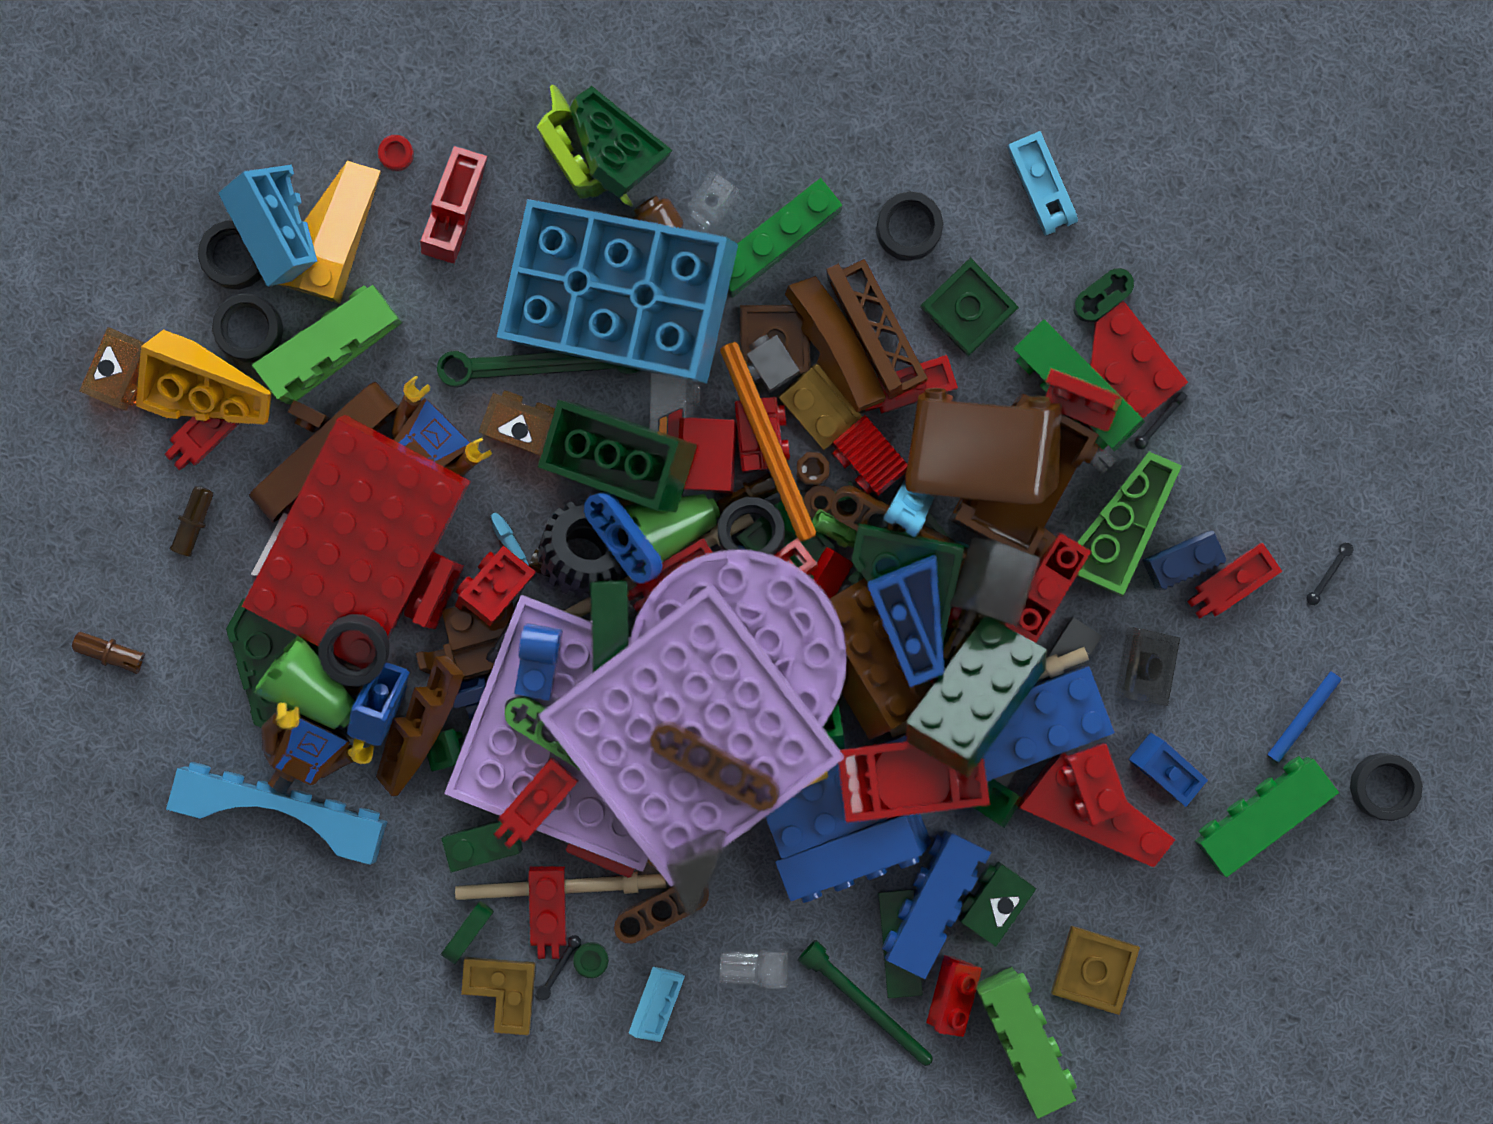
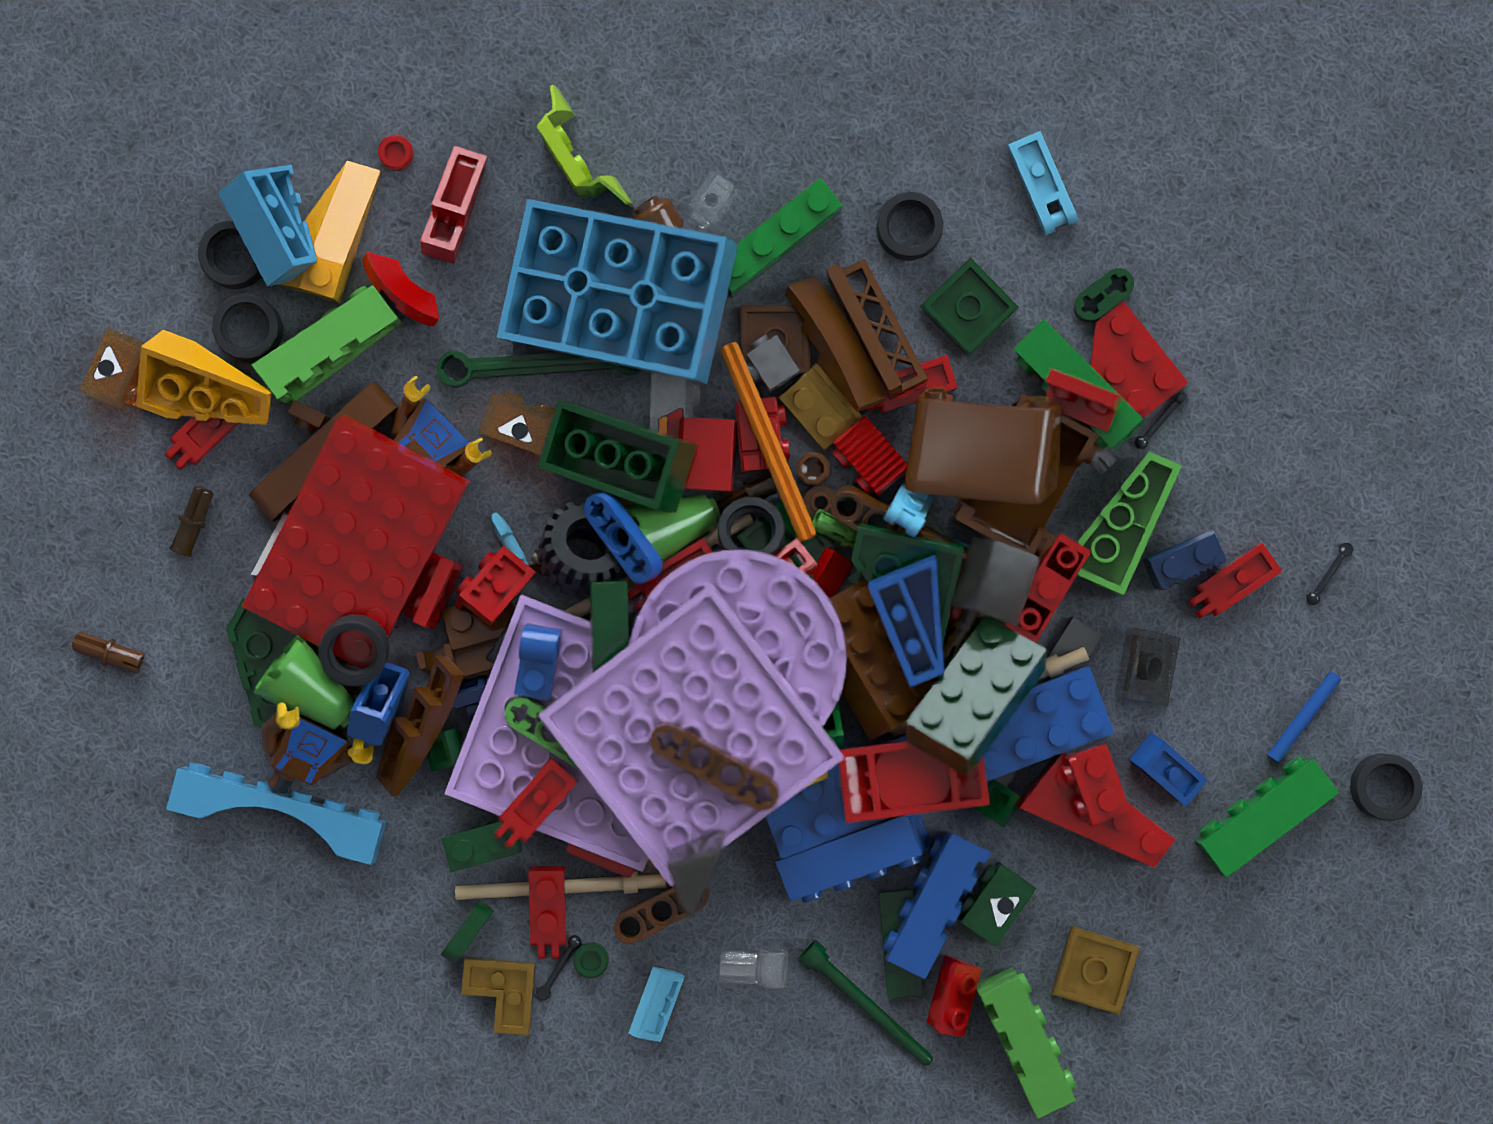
dark green plate [569,86,673,198] -> none
none -> red tile [362,252,439,327]

